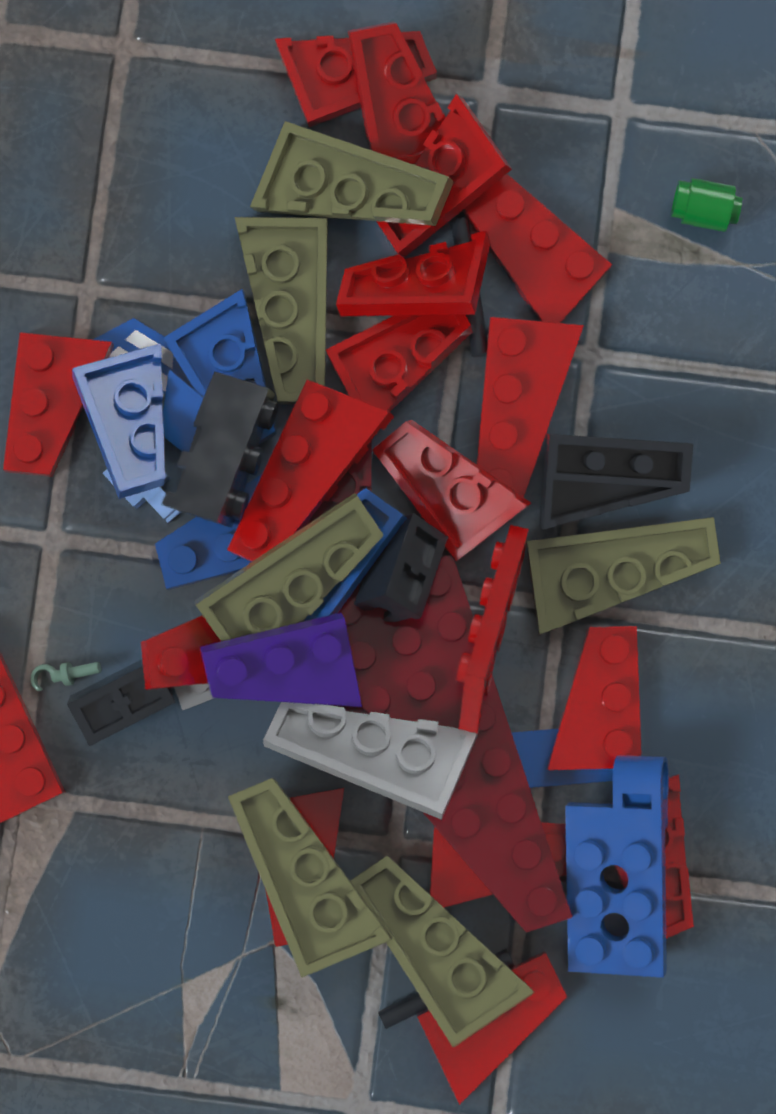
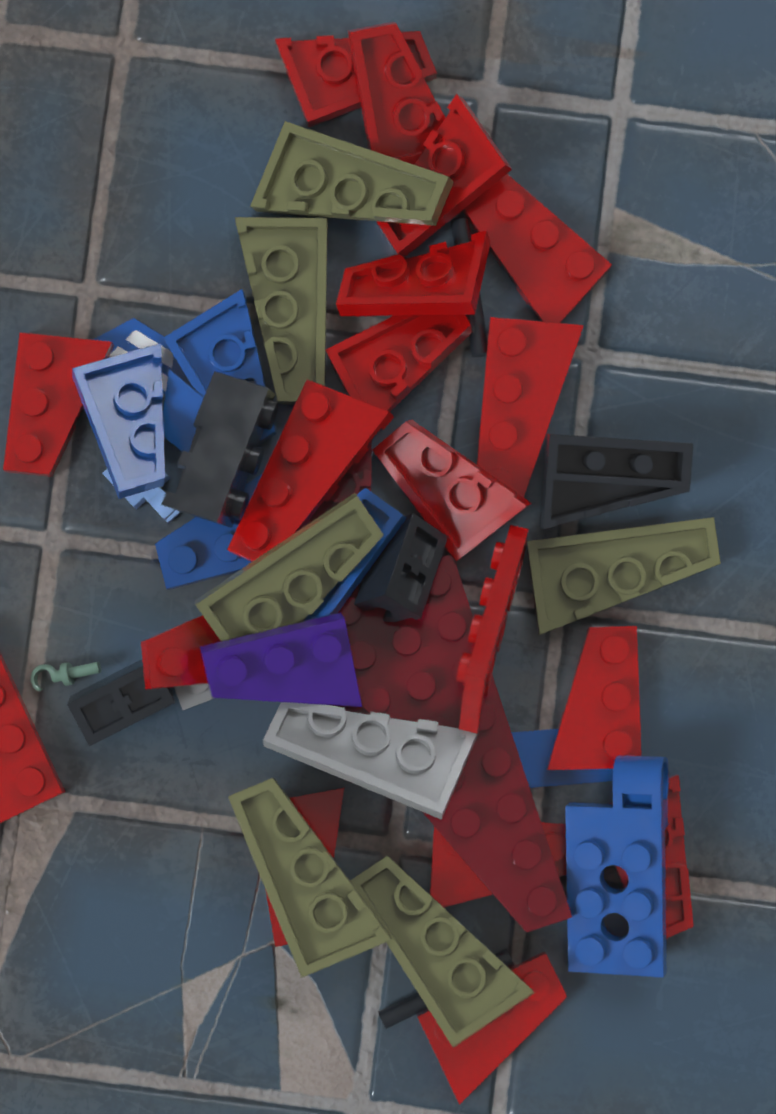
green brick [671,178,743,232] -> none

